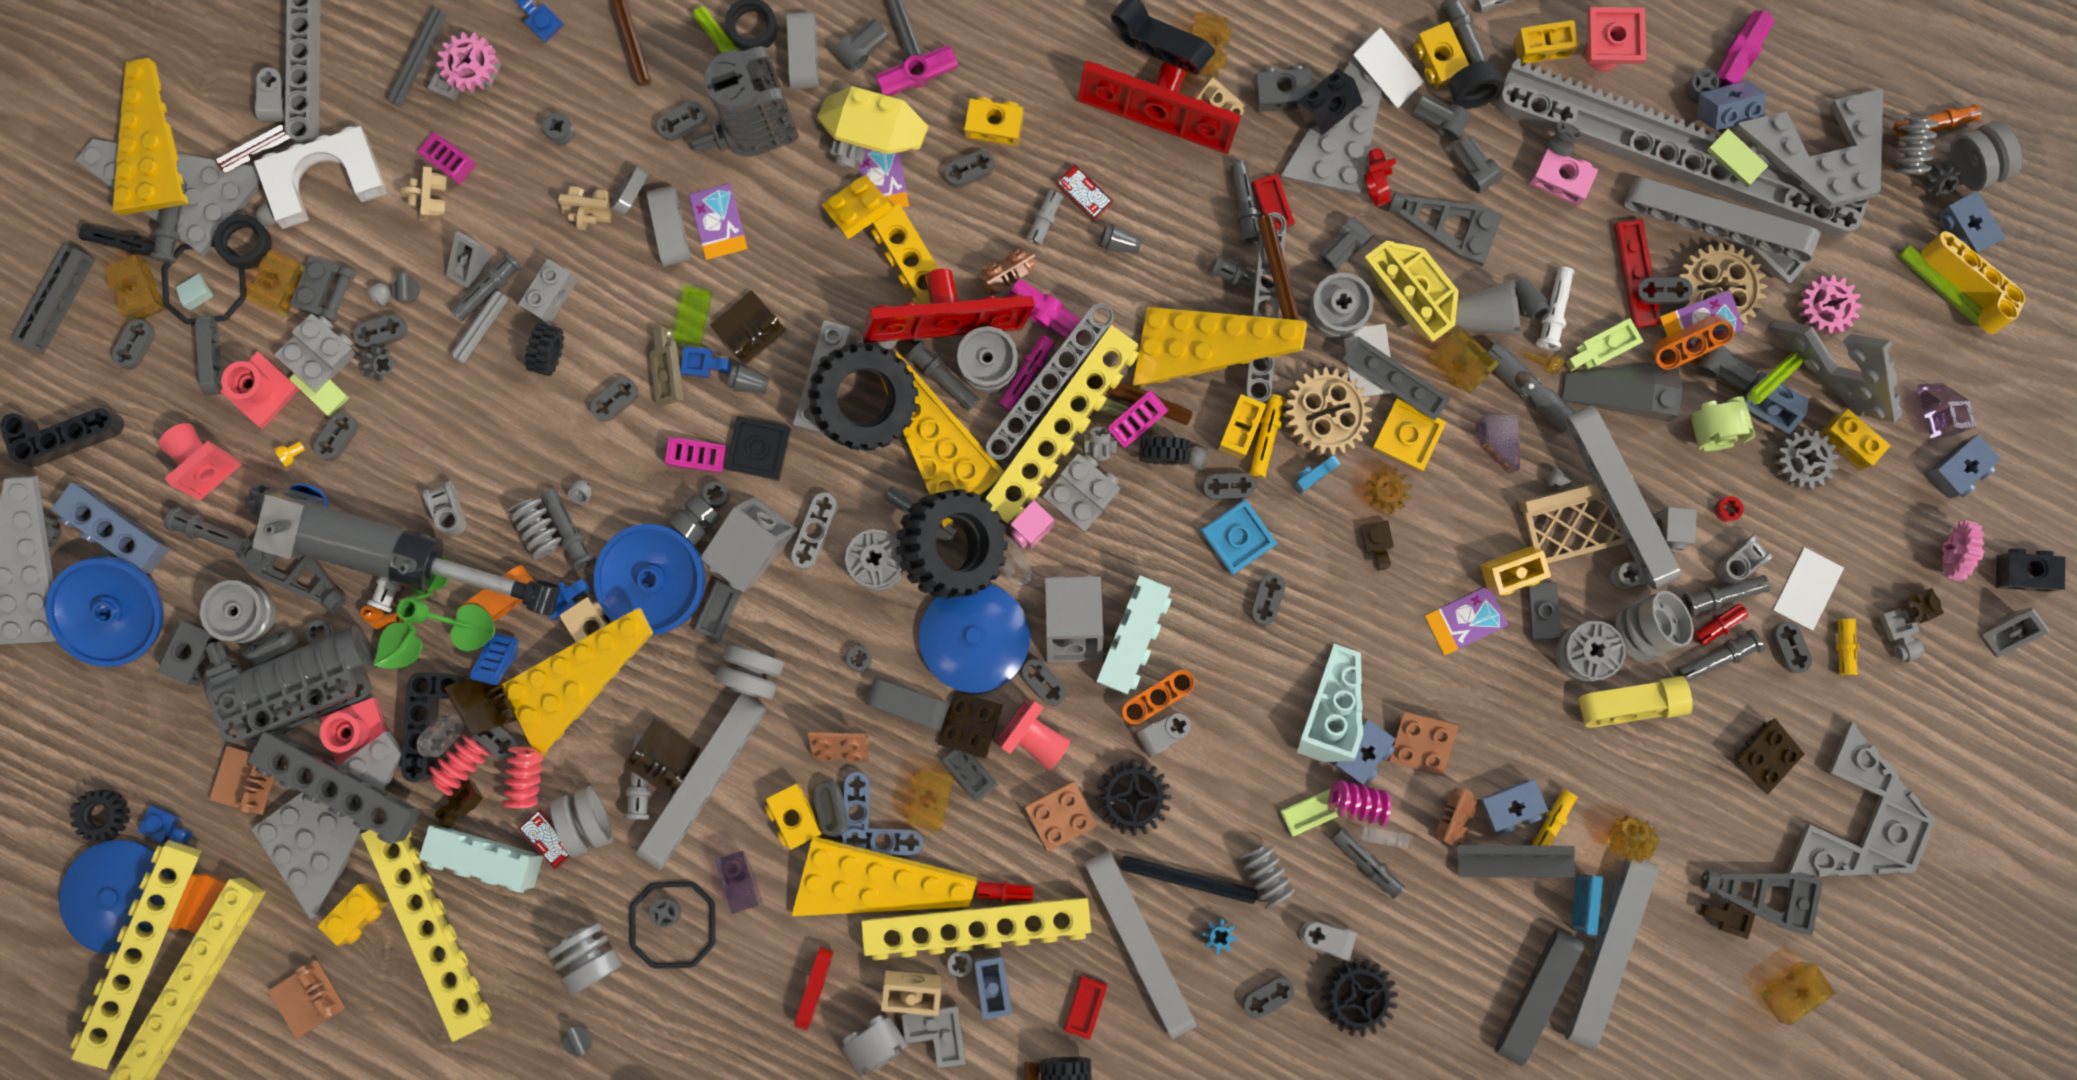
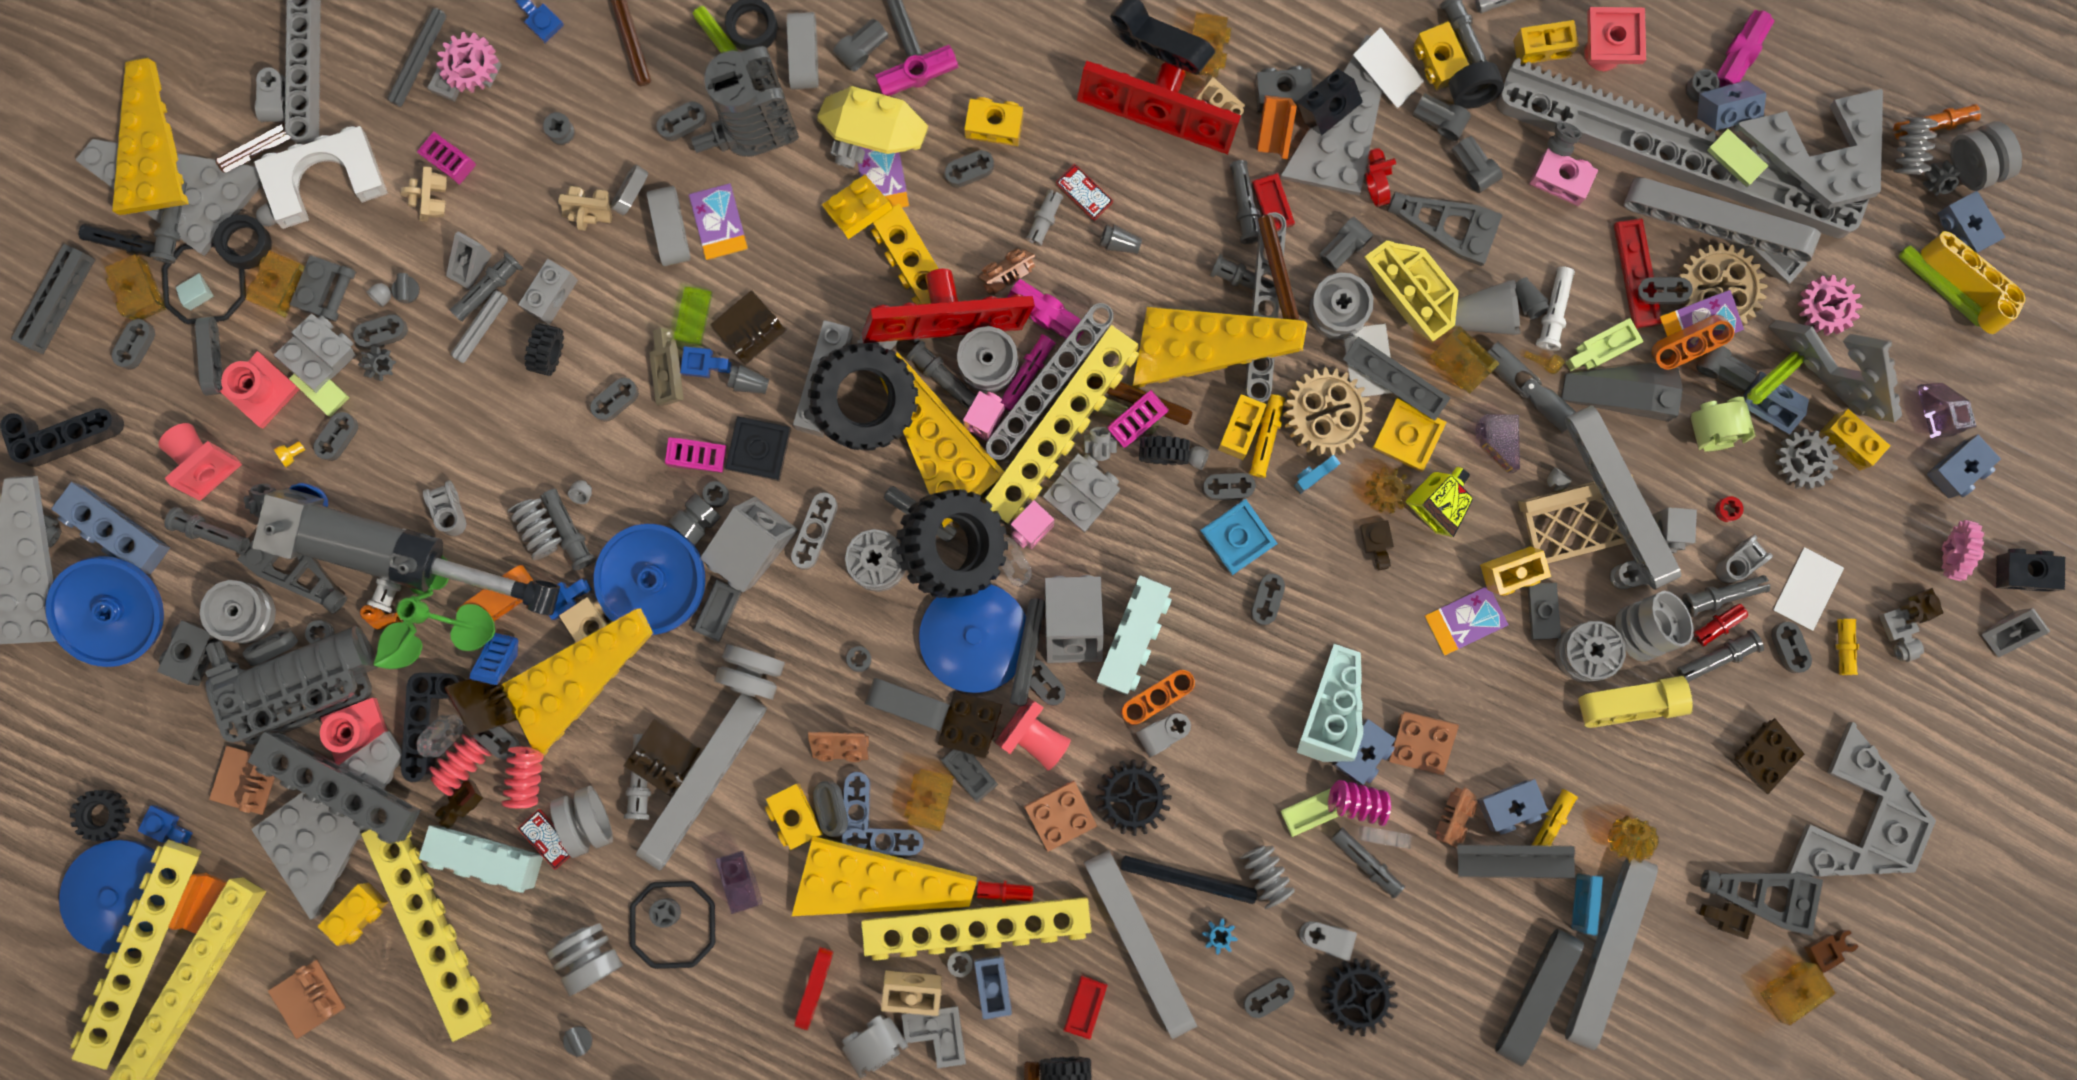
none -> bright pink brick [963,391,1005,442]
none -> dark grey axle [1010,598,1046,707]
none -> orange panel [1256,95,1297,159]
none -> neon yellow torso [1405,467,1473,537]
none -> reddish brown plate [1804,930,1859,974]

